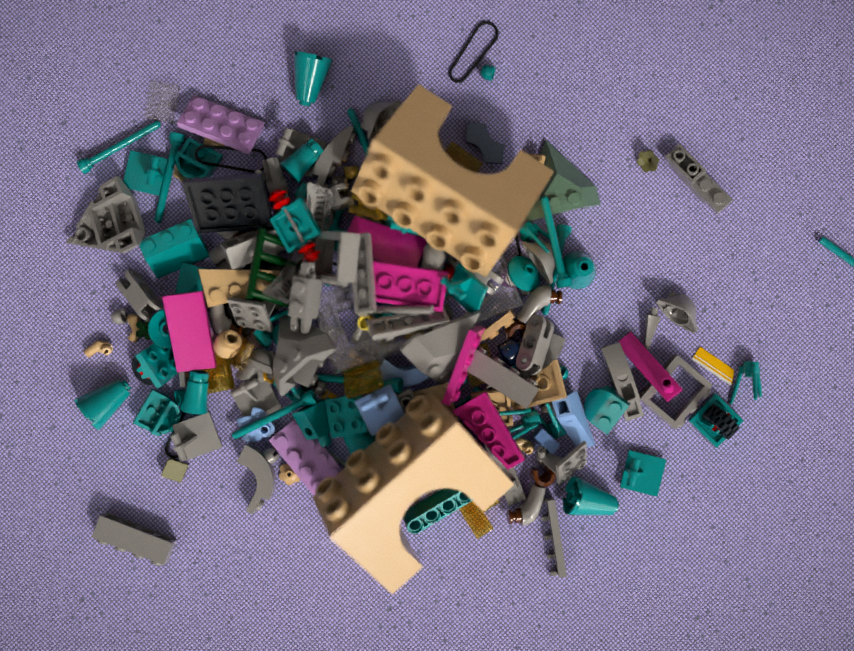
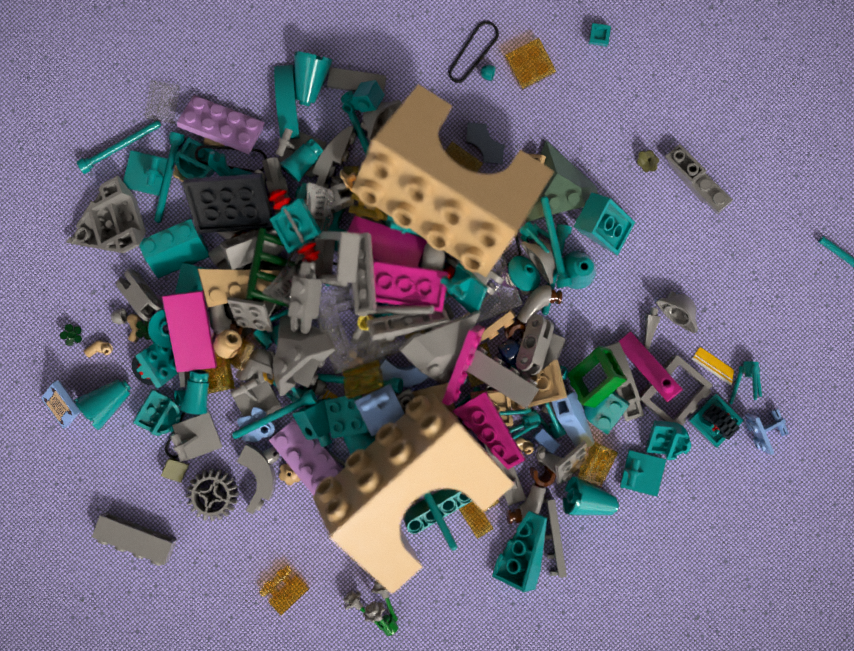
none -> tile [41,380,81,429]
none -> dark green plant [59,324,82,346]
none -> light grey gear [186,469,239,521]
none -> teal piece [208,150,252,176]
none -> clear yellow plate [259,565,310,615]
none -> teal slope [274,65,300,139]
none -> light grey tile [327,67,386,92]
none -> tan plant [339,170,357,192]
none -> teal brick [341,80,385,113]
none -> light grey plant [343,580,399,636]
none -> teal piece [423,491,457,551]
none -> teal wedge [492,511,547,592]
none -> clear yellow plate [505,38,556,90]
none -> green window [567,346,627,408]
none -> teal slope [573,192,635,256]
none -> clear yellow plate [578,442,618,487]
none -> teal plate [589,23,611,47]
none -> teal slope [646,420,691,460]
none -> light blue plate [745,408,789,455]

